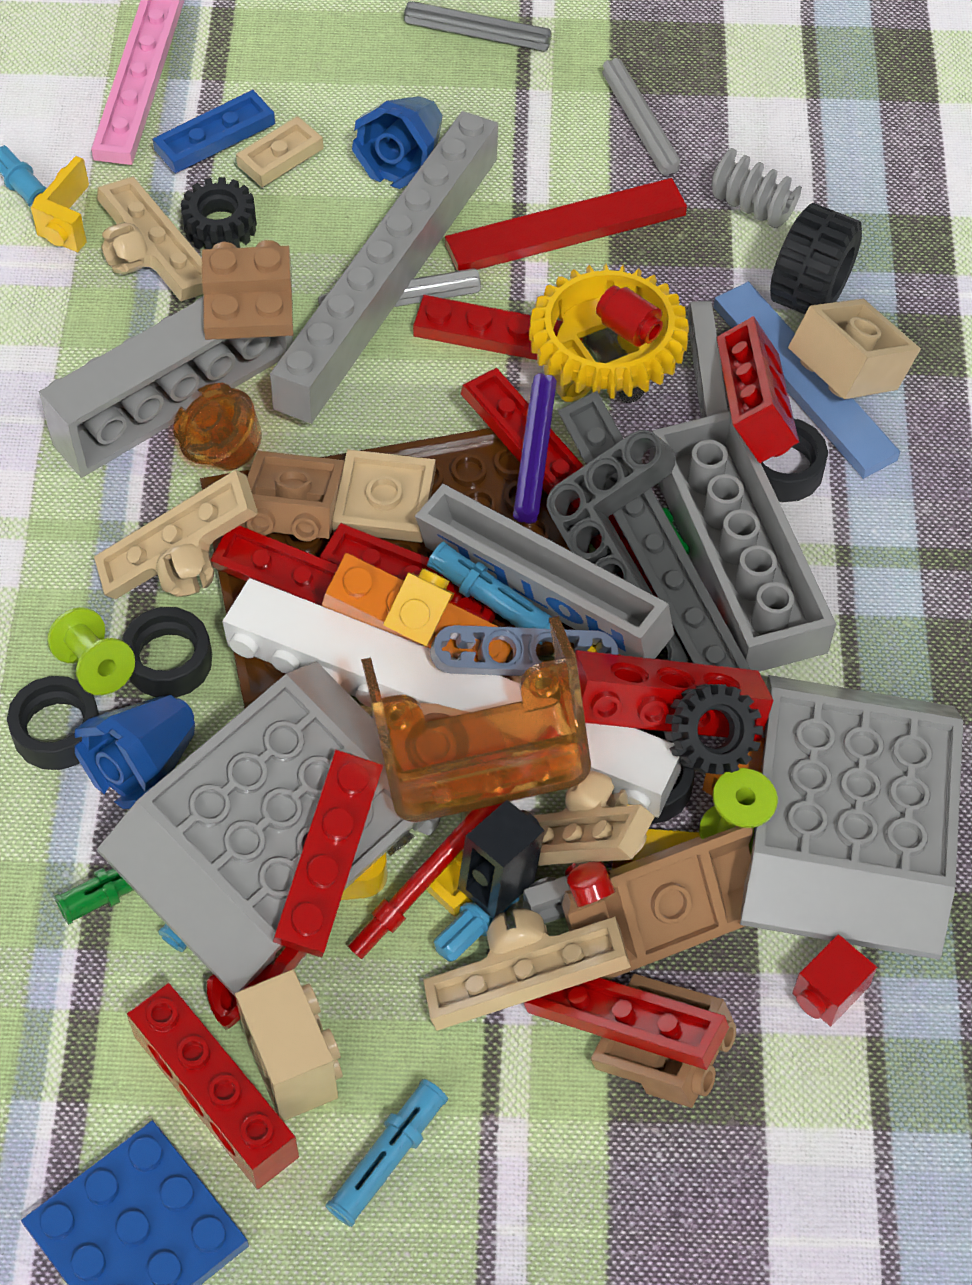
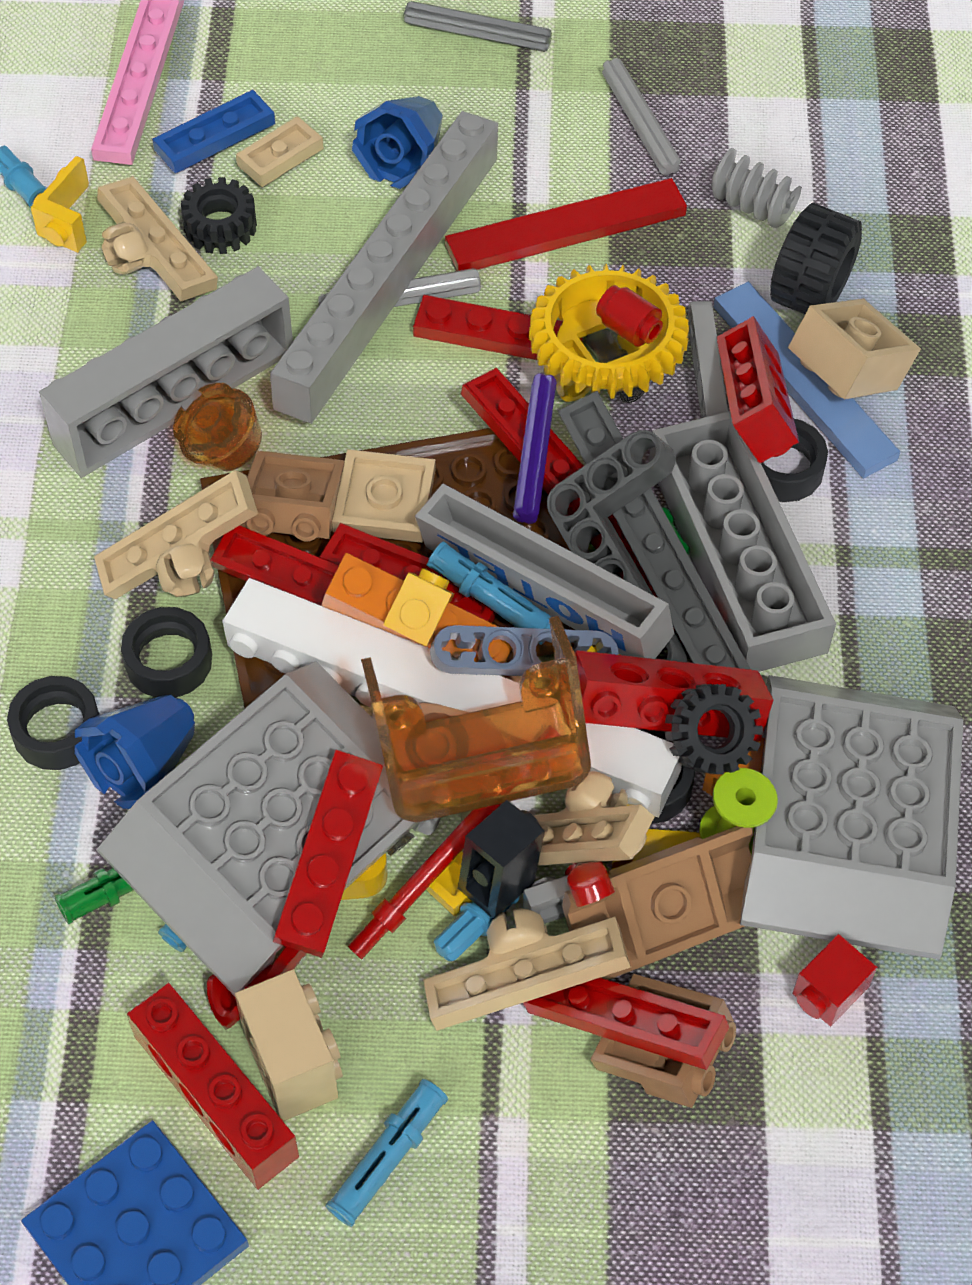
lime piece [47,607,135,695] -> none
medium nougat plate [202,240,294,340] -> none

